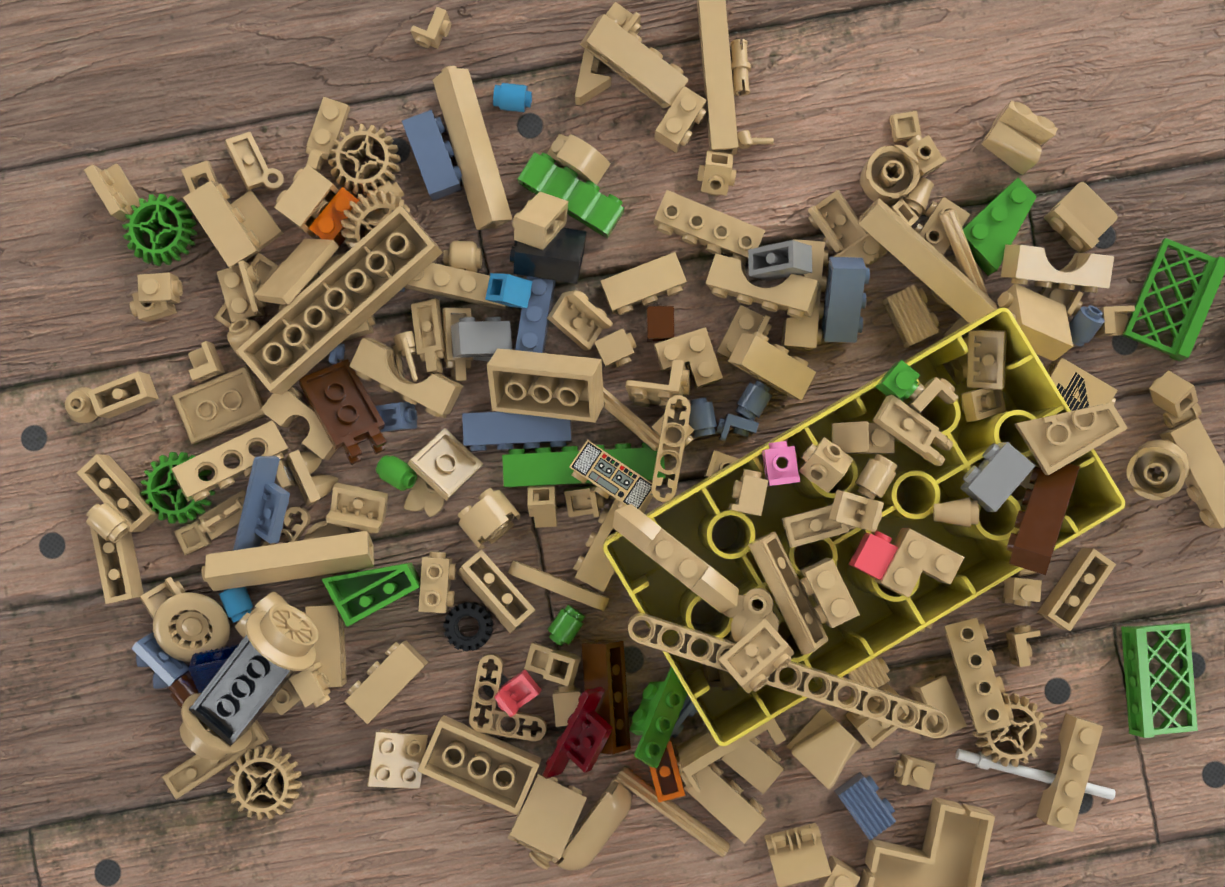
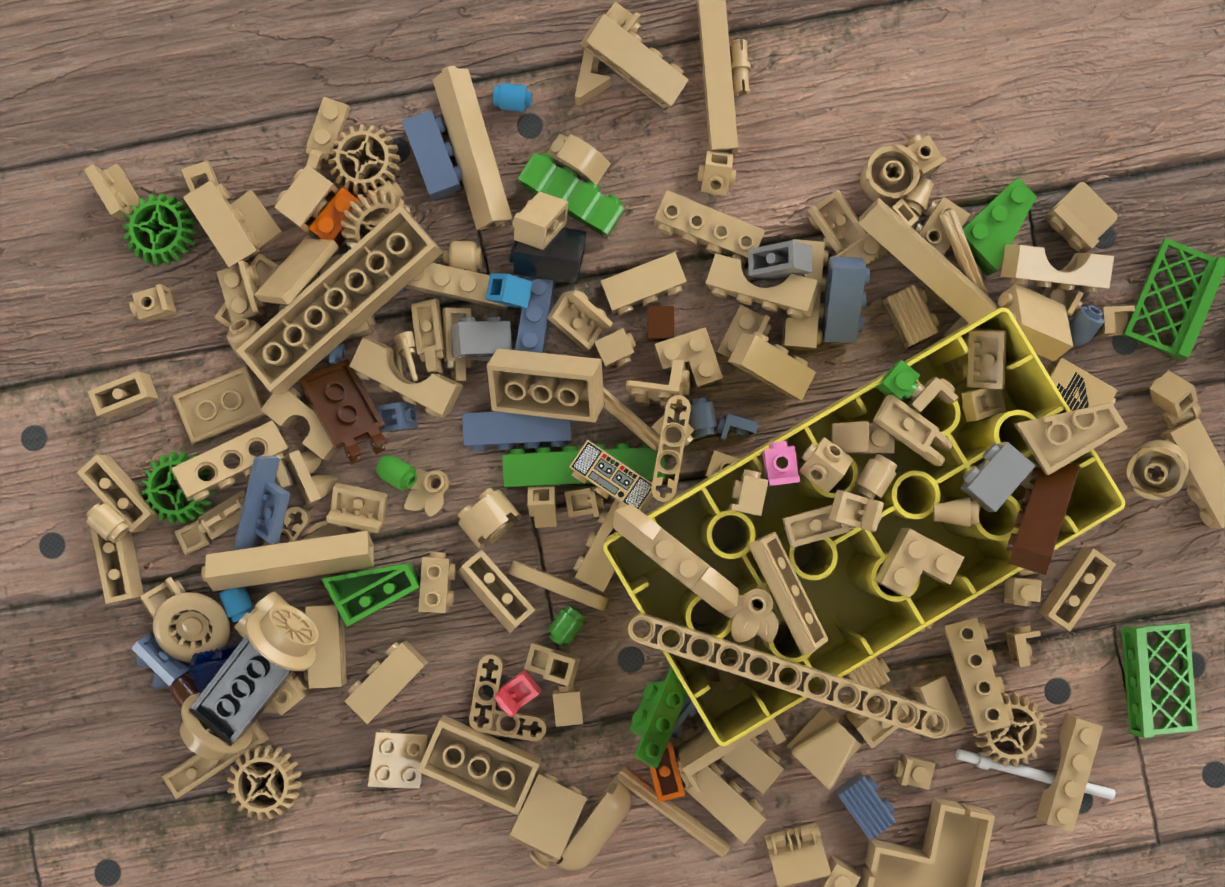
tan cone [65,387,98,423] -> none
tan bracket [137,273,183,304] -> none
tan panel [188,341,225,383] -> none
tan hinge [225,132,284,191] -> none
tan brick [289,661,331,707] -> none
tan tile [407,428,483,501] -> none
tan bracket [410,7,451,49] -> none
black tyre [443,601,494,652] -> none
dark red bracket [542,686,613,779] -> none
reddish brown brick [581,640,631,755] -> none
tan brick [655,86,707,153] -> none
tan bracket [718,619,794,693] -> none
sand blue brick [735,381,772,421] -> none
tan hand [737,130,774,149] -> none
tan brick [800,558,860,628] -> none
coral brick [848,531,898,580] -> none
tan tile [889,111,921,143] -> none
tan piece [981,100,1058,175] -> none

